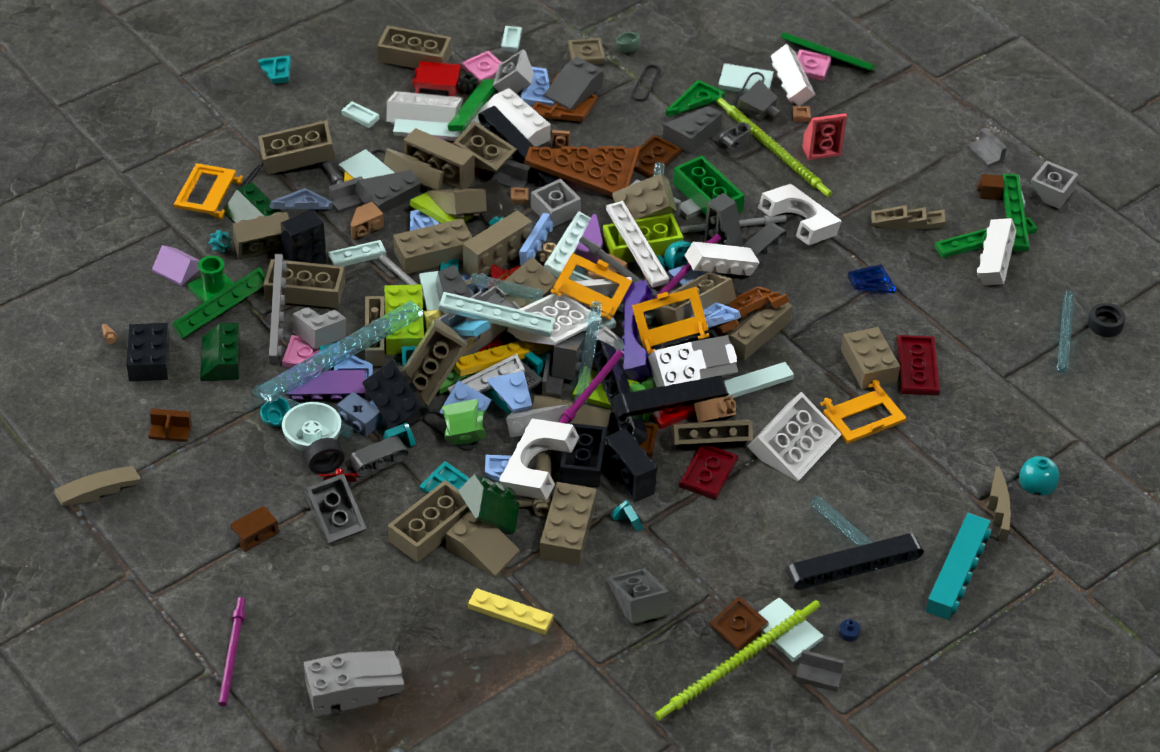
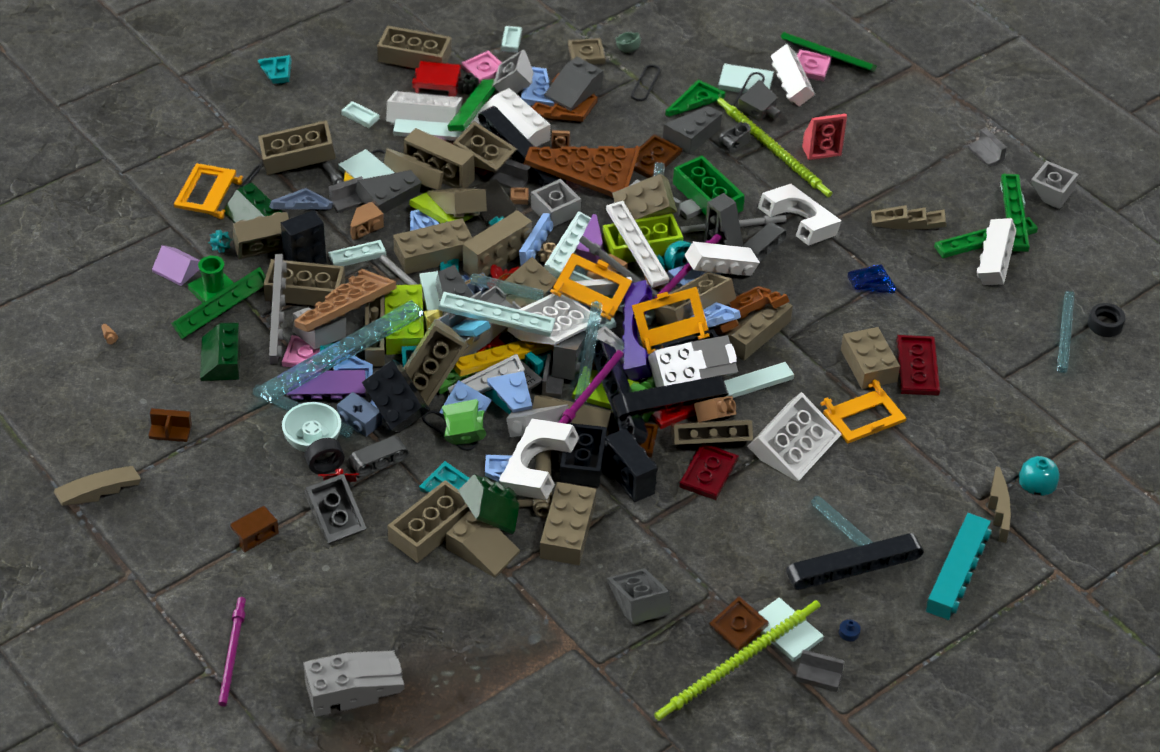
black brick [126,323,170,381] -> none
teal hair [260,396,290,427] -> none
teal tile [383,422,416,446] -> none
light yellow plate [468,588,553,635] -> none
teal tile [611,500,643,532] -> none
medium nougat tile [792,106,811,122] -> none
reddish brown brick [976,174,1004,200] -> none
none -> medium nougat wing [294,269,397,332]

